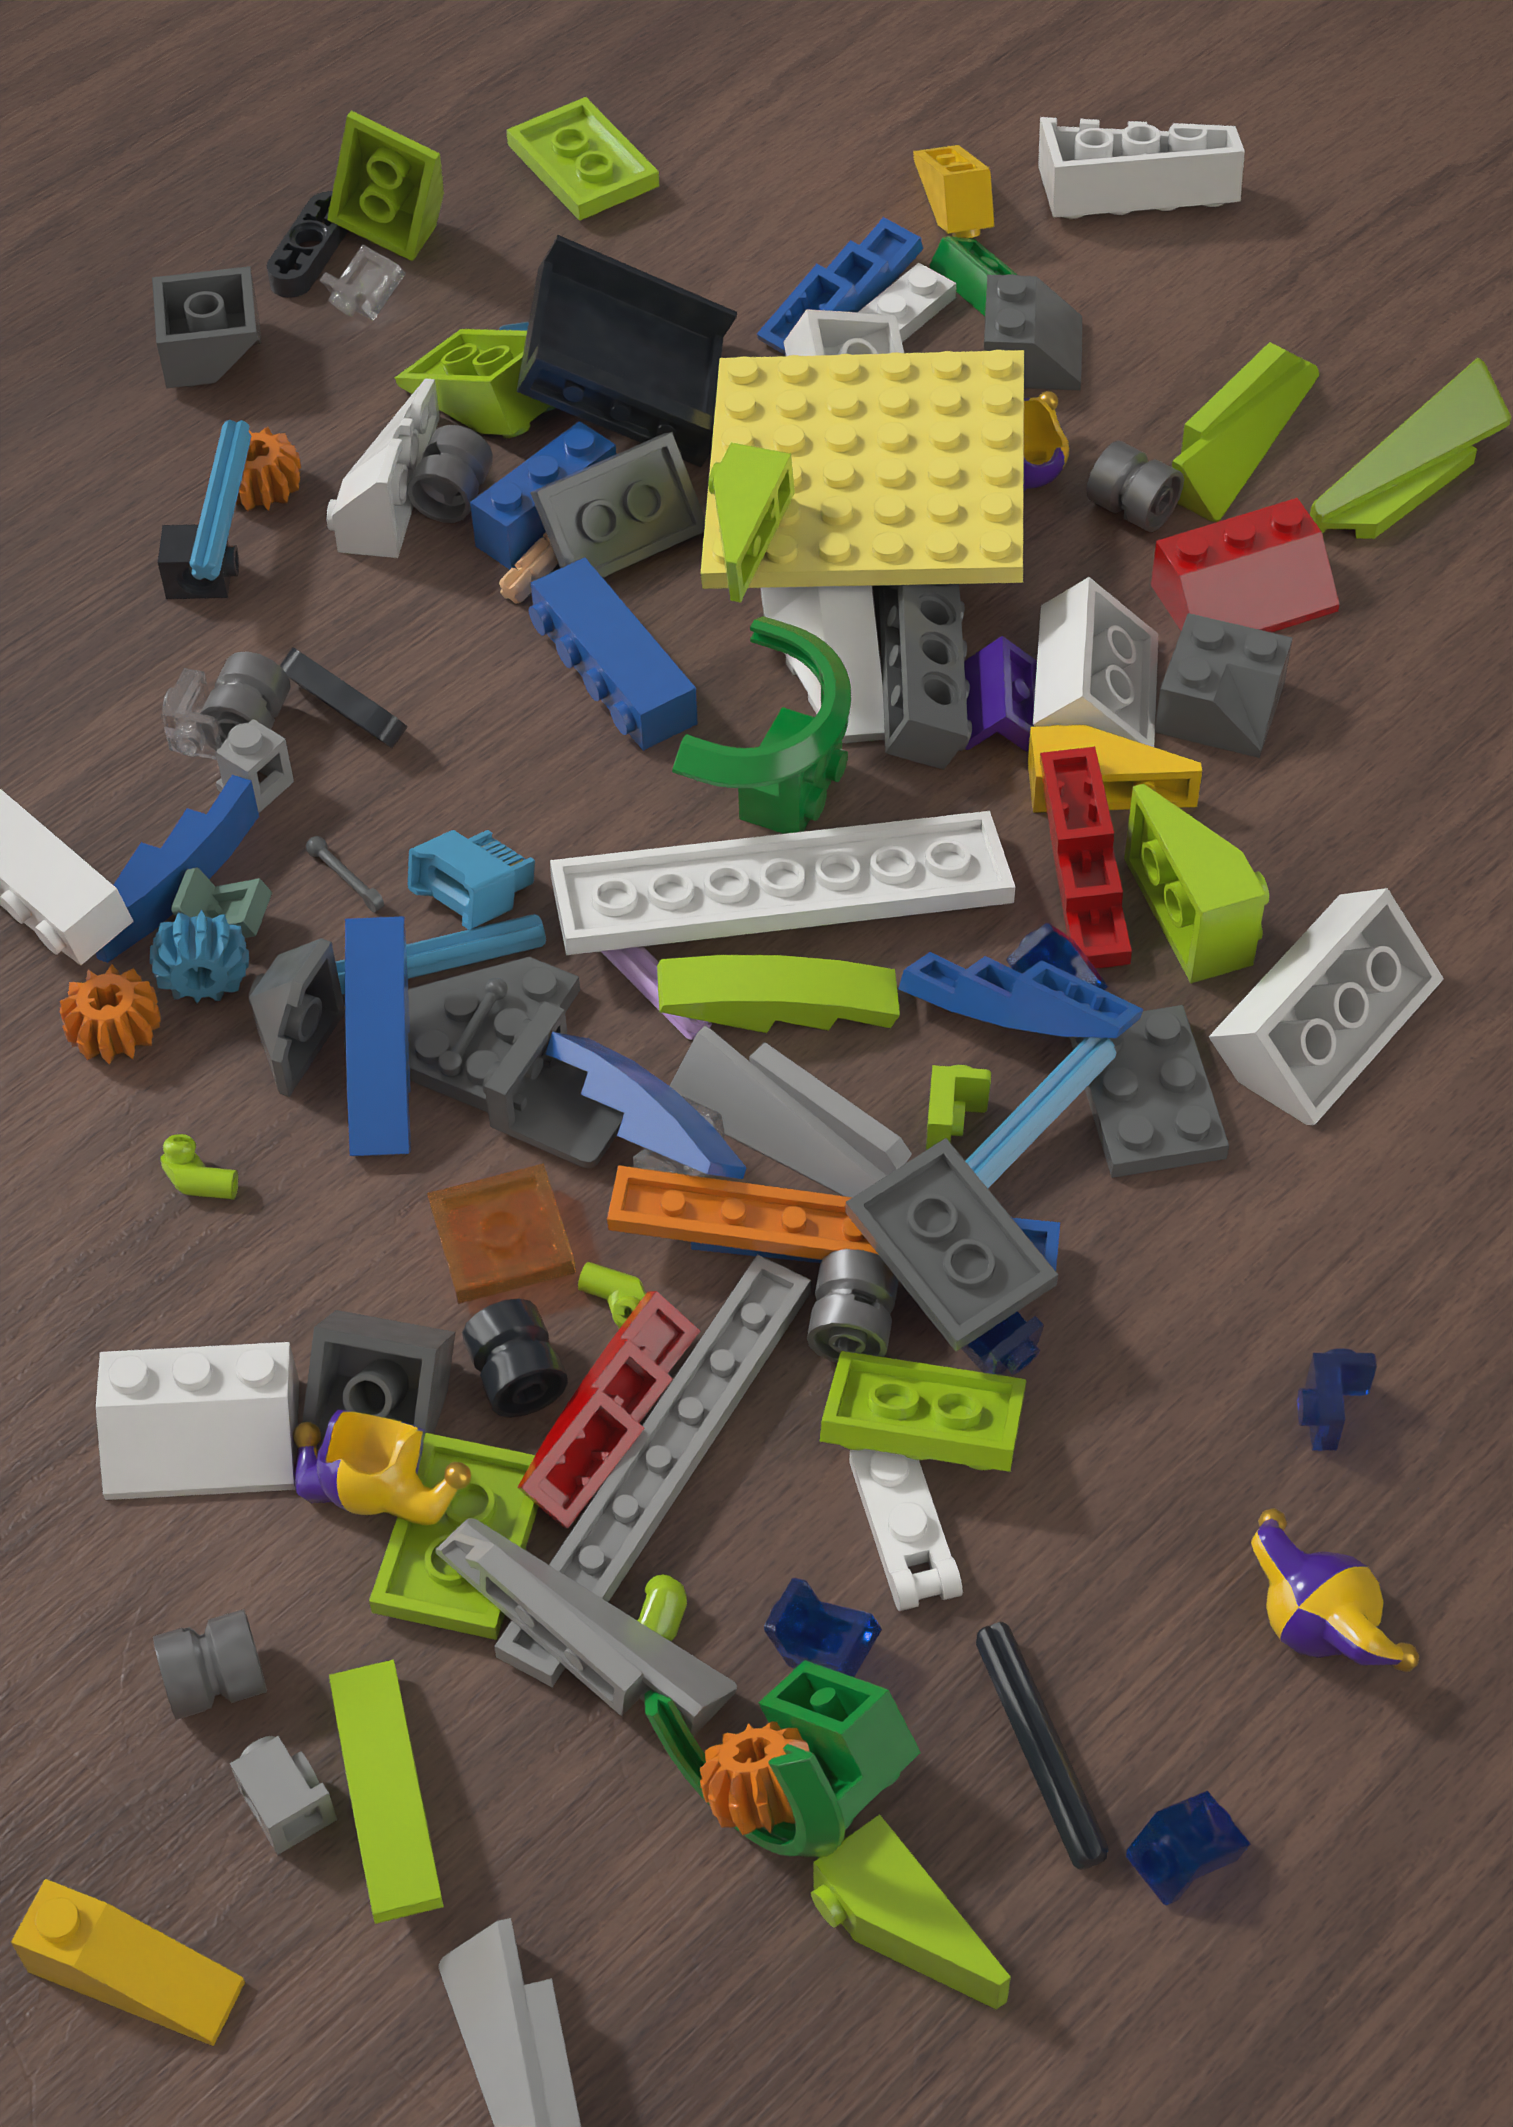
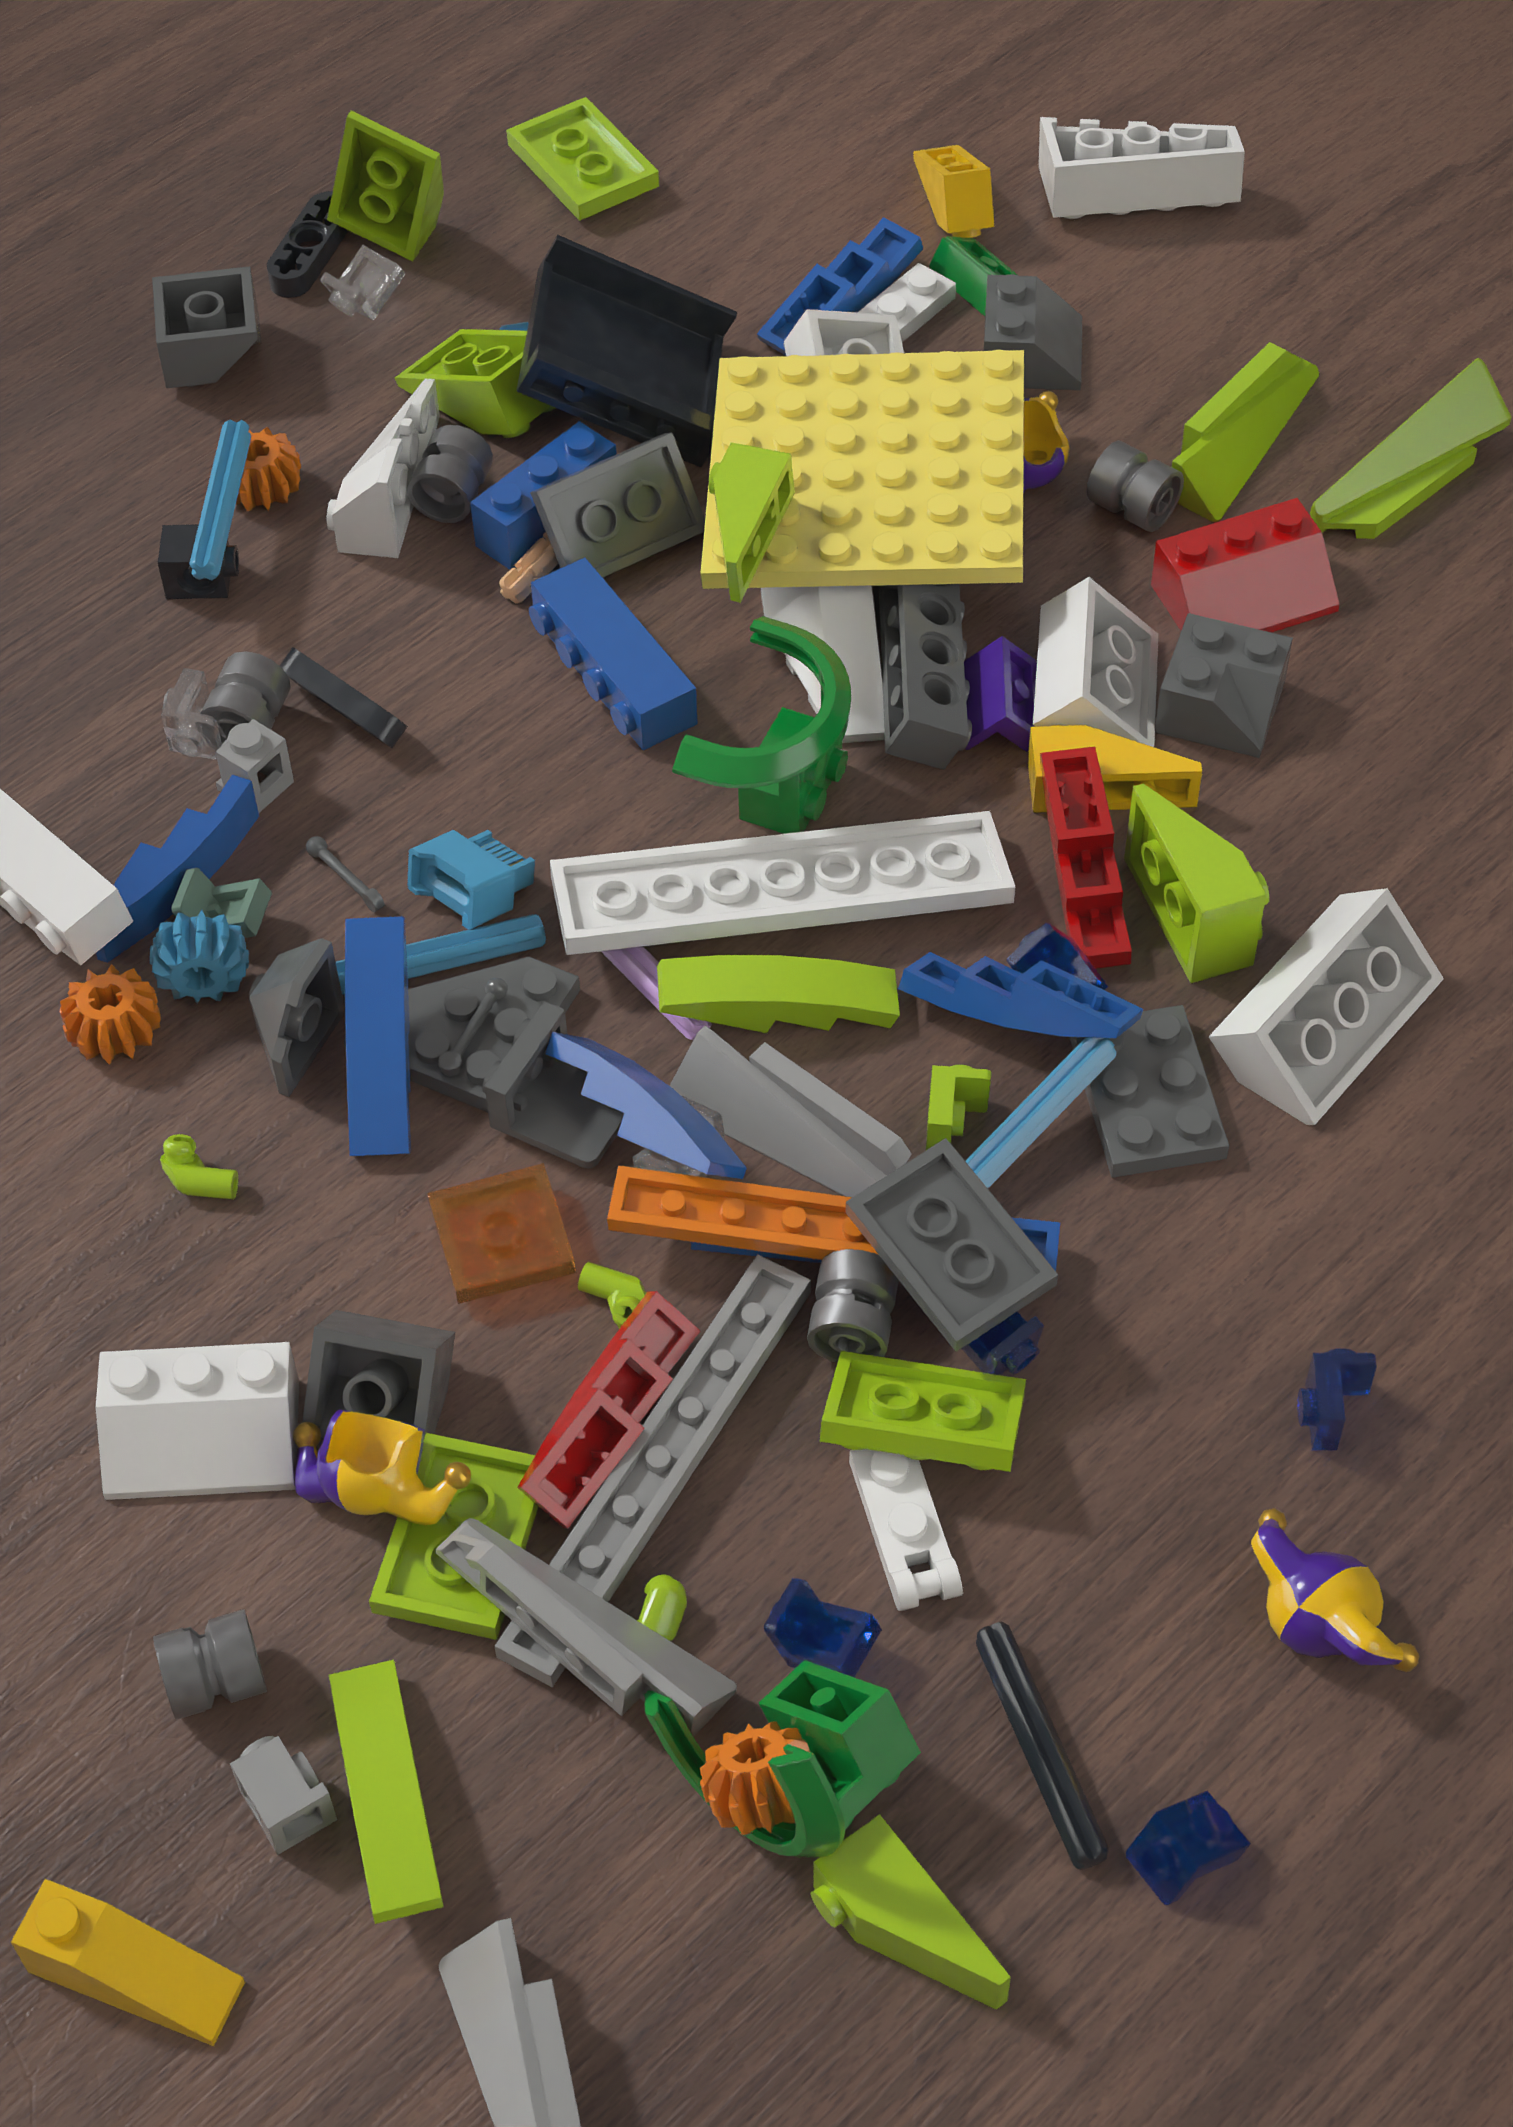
black wheel [462,1298,568,1418] -> none

